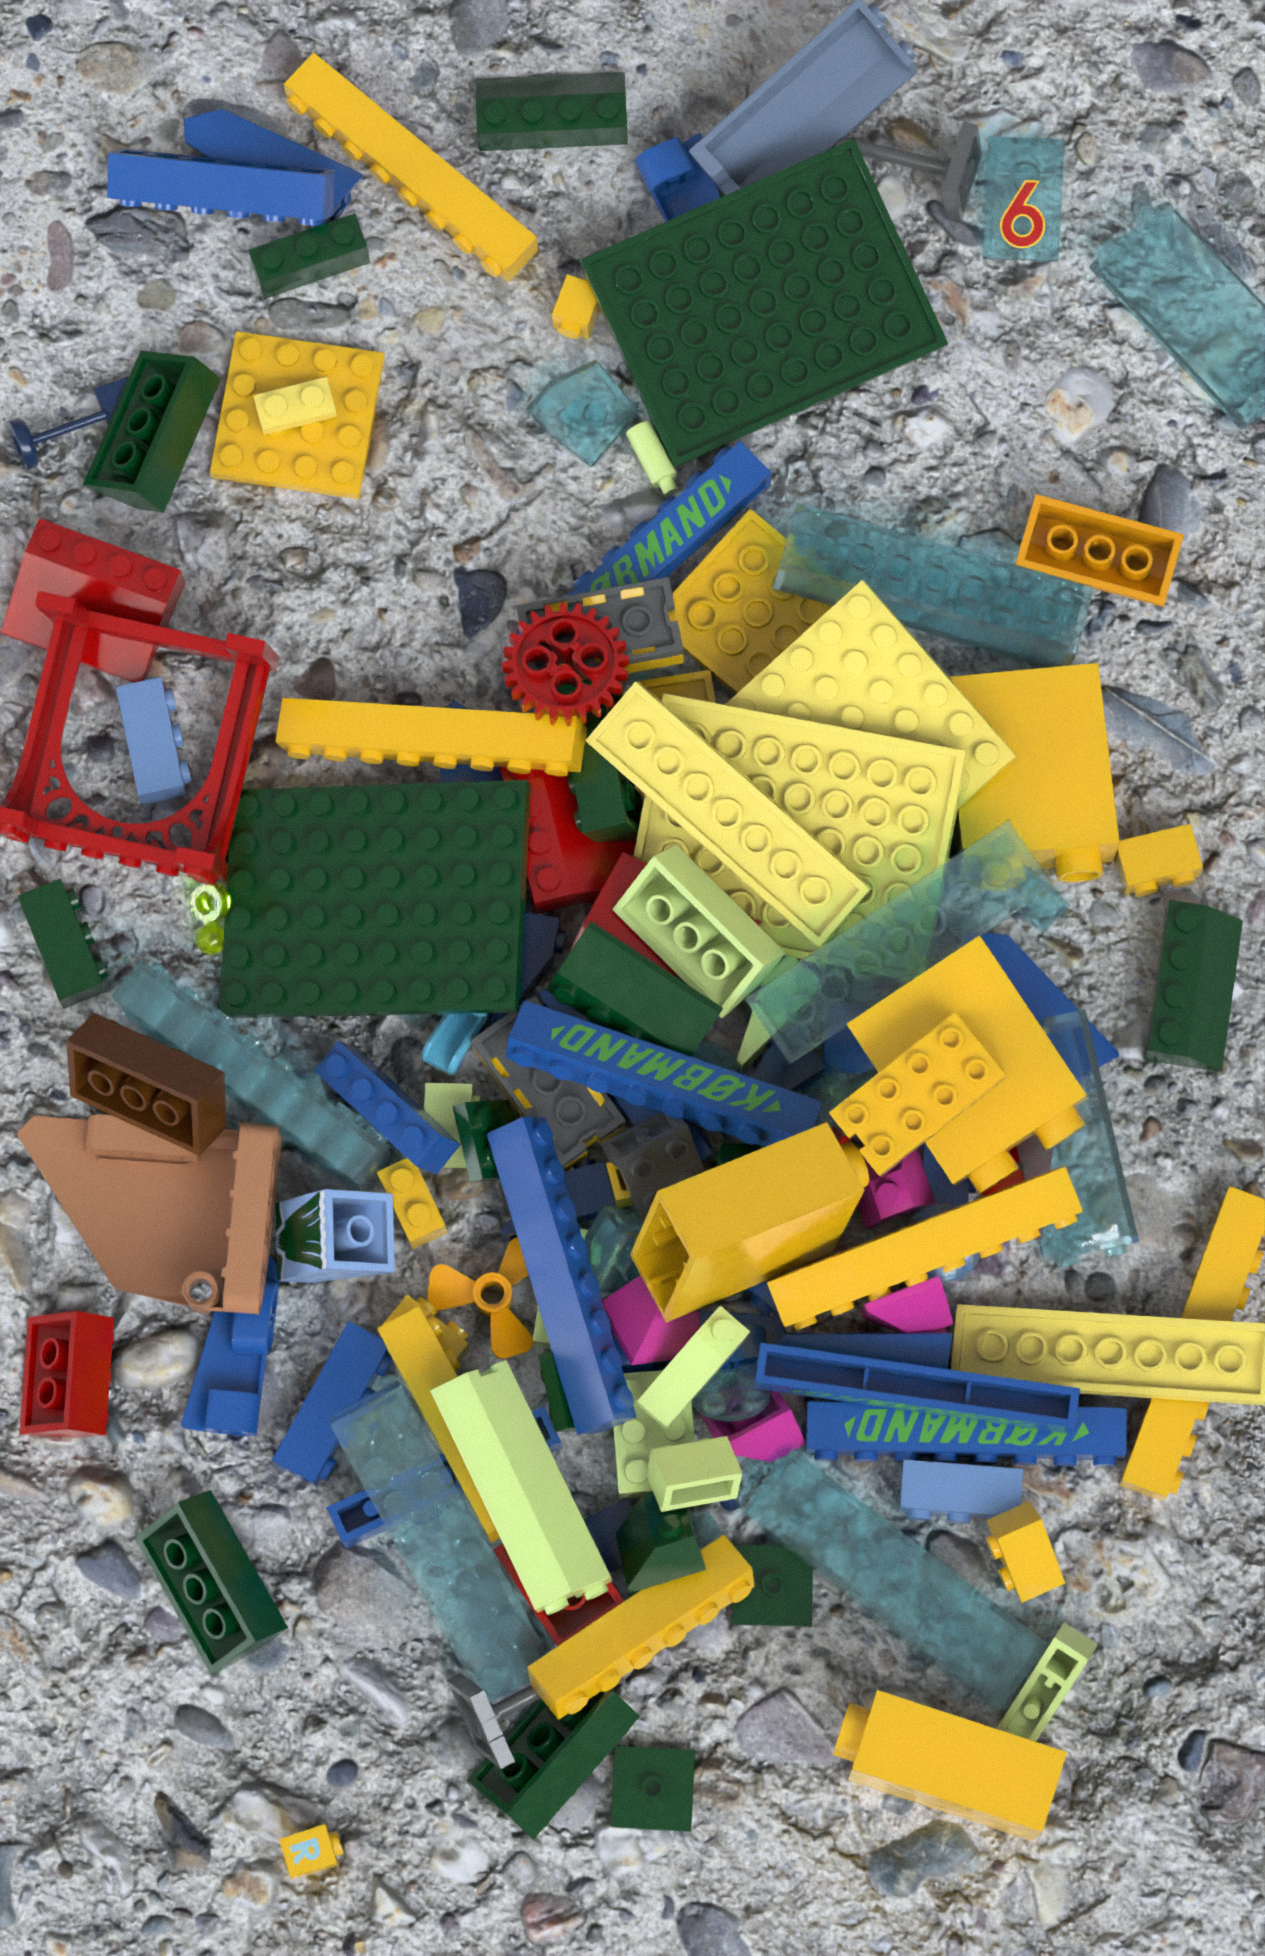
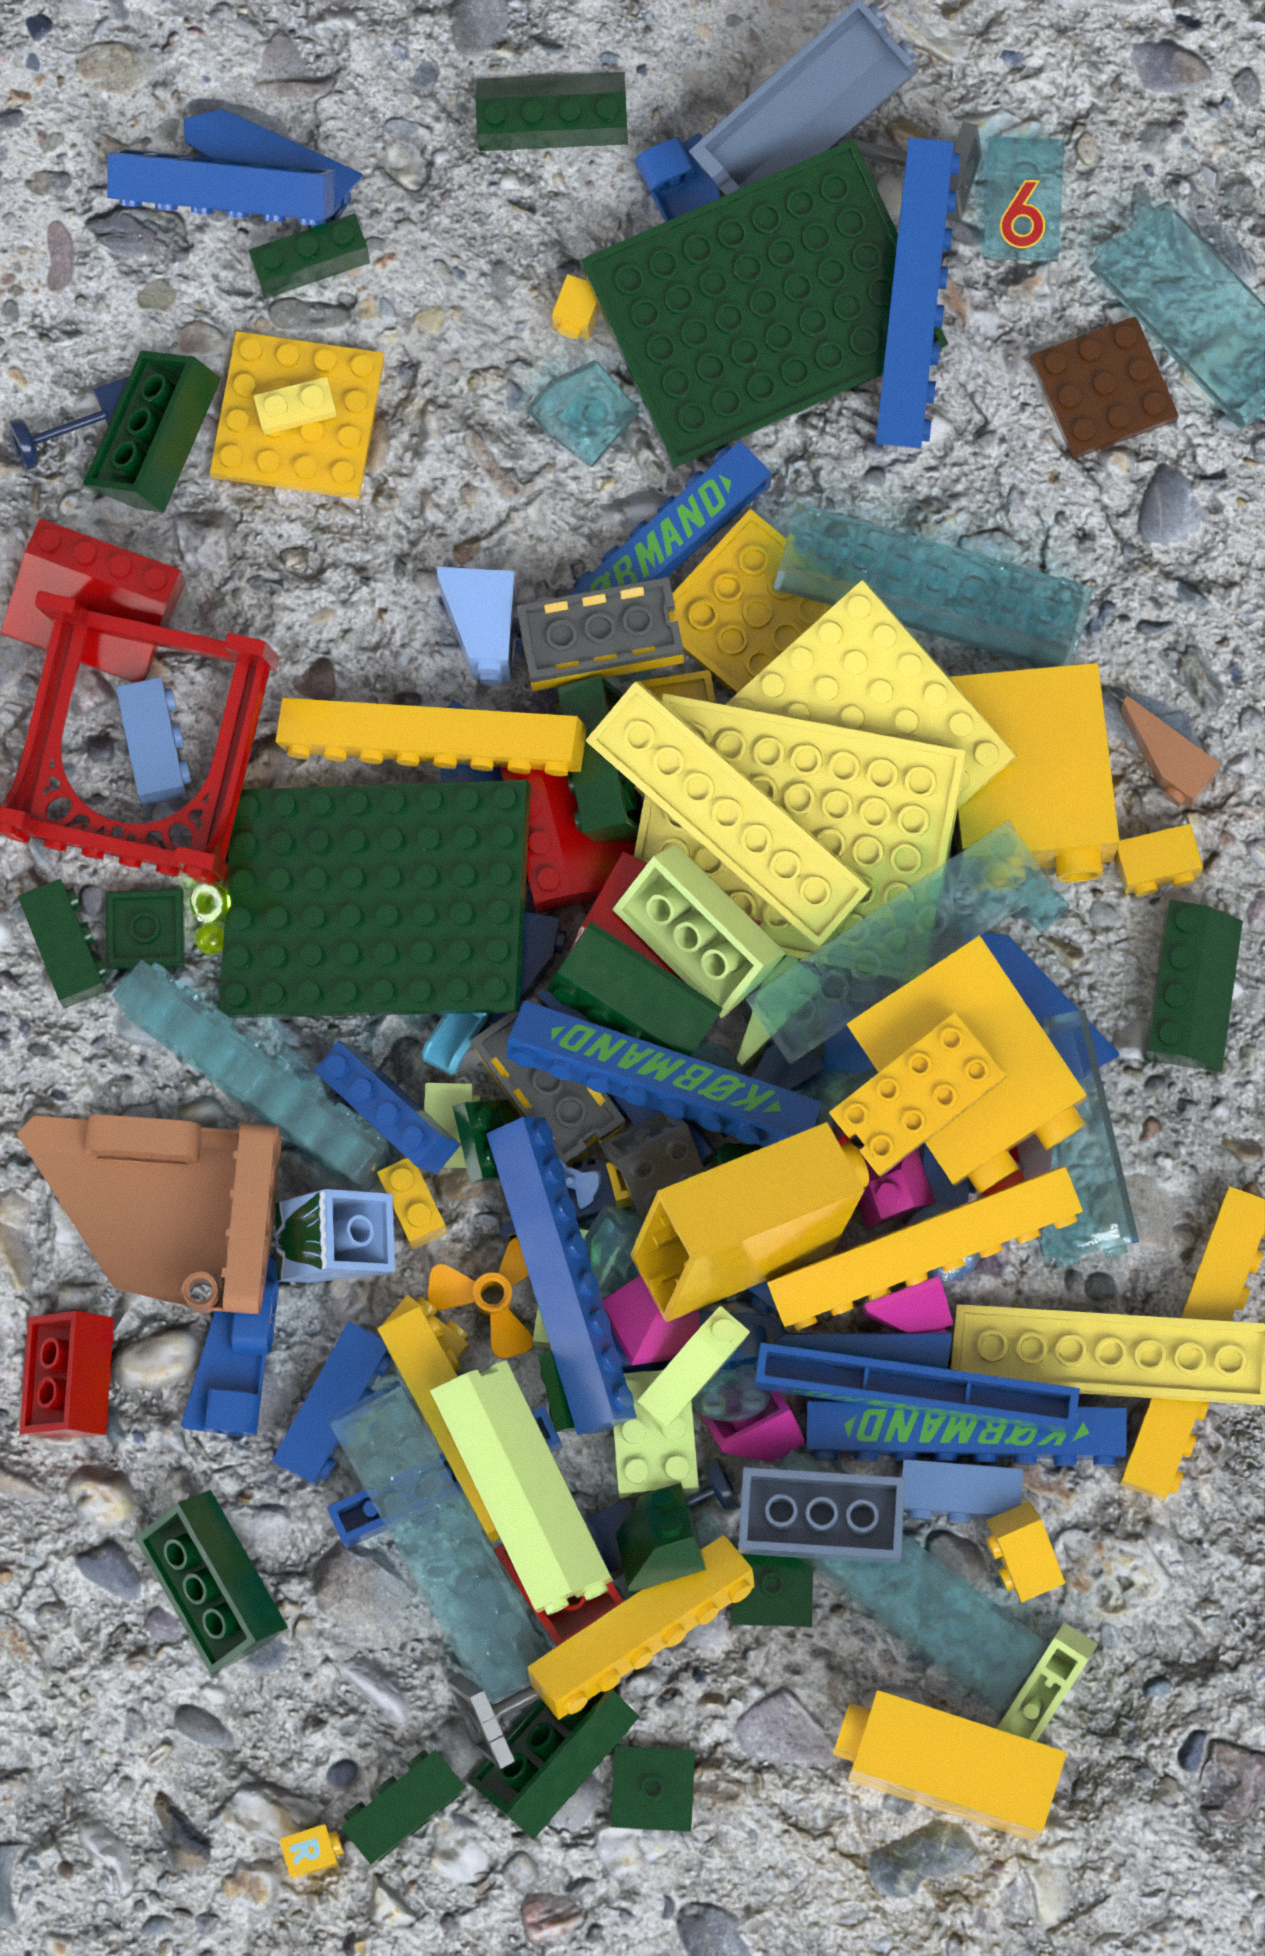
reddish brown brick [66,1013,227,1156] -> none
yellow brick [284,52,538,283] -> none
red gear [502,602,629,726] -> none
yellowish green cylinder [626,421,678,496] -> none
yellowish green brick [646,1436,742,1512] -> none
light orange slope [1015,494,1184,607] -> none
none -> dark green plate [106,889,185,970]
none -> dark green brick [341,1749,467,1867]
none -> light blue slope [437,567,517,686]
none -> medium blue piece [557,1156,601,1209]
none -> sand blue brick [738,1467,905,1564]
none -> blue brick [876,137,961,449]
none -> reddish brown plate [1030,316,1179,460]
none -> nougat slope [1120,696,1221,809]

